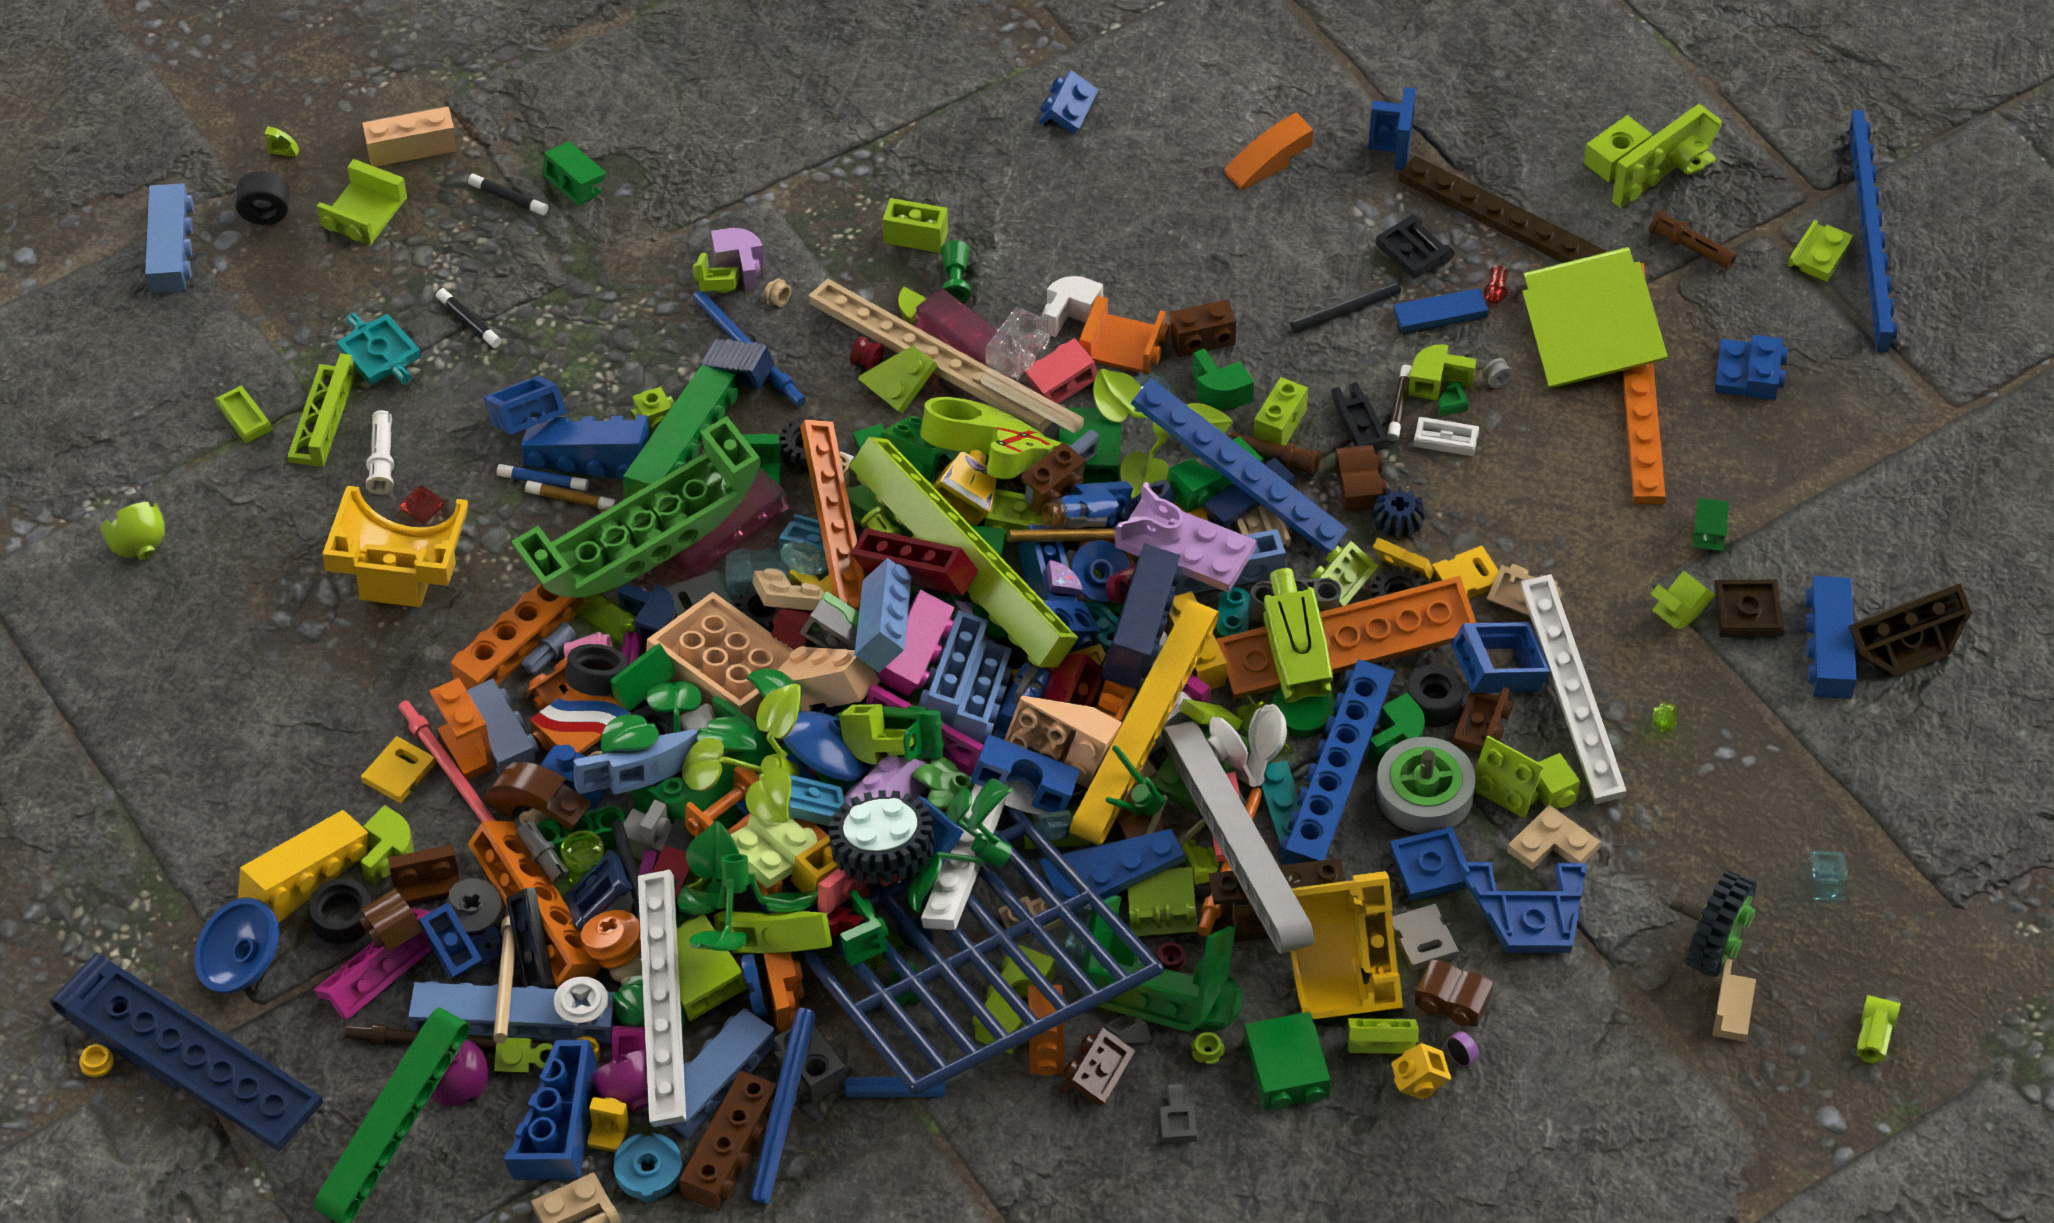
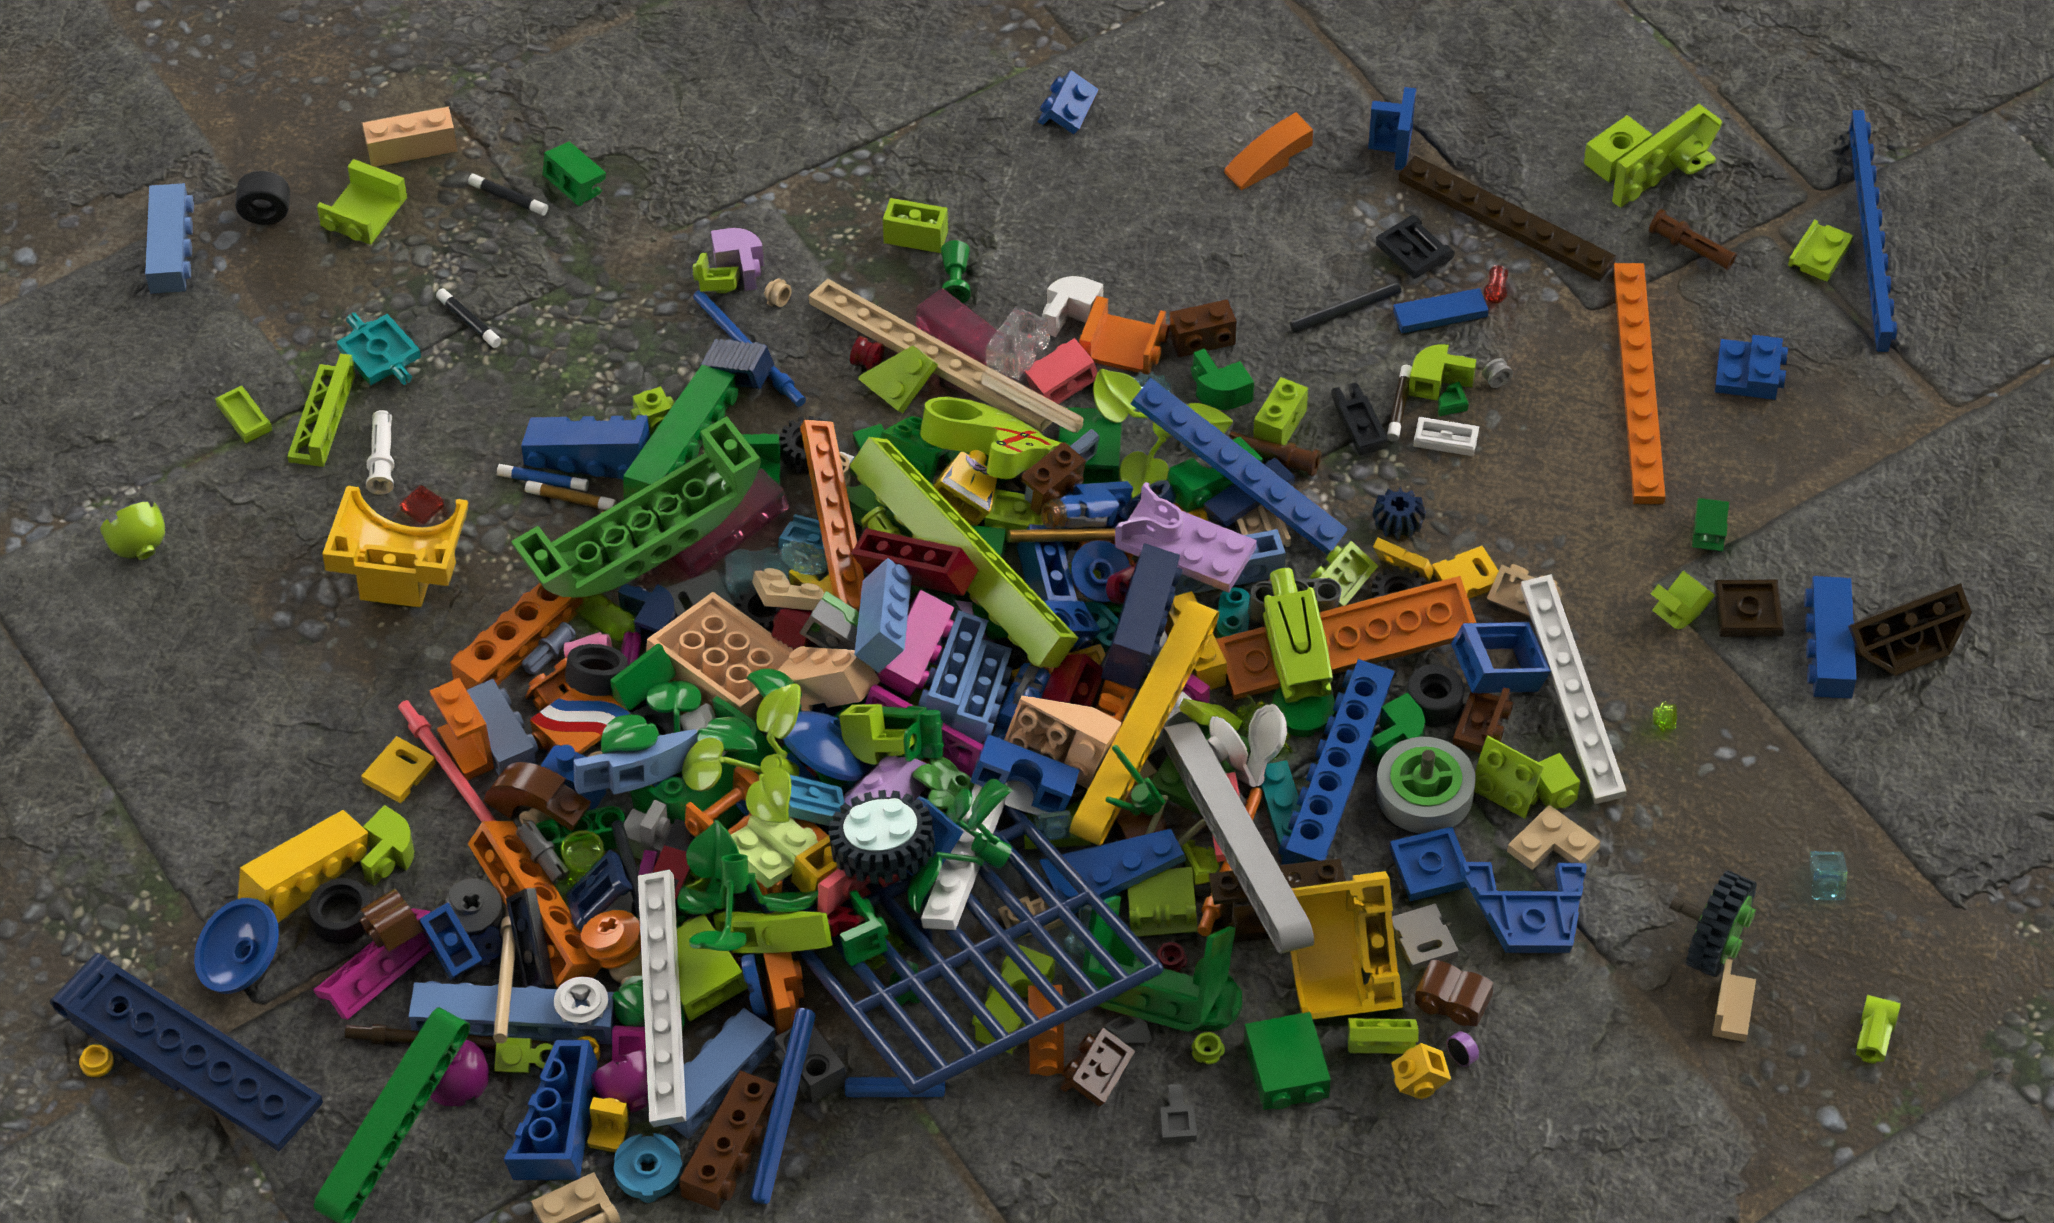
lime tile [264,126,299,157] -> none
reddish brown bracket [388,844,460,904] -> none
blue window [483,376,567,435] -> none
lime tile [898,287,929,324] -> none
medium lavender tile [1046,560,1083,596] -> none
reddish brown brick [1335,445,1387,510] -> none
lime piece [1523,247,1668,389] -> none

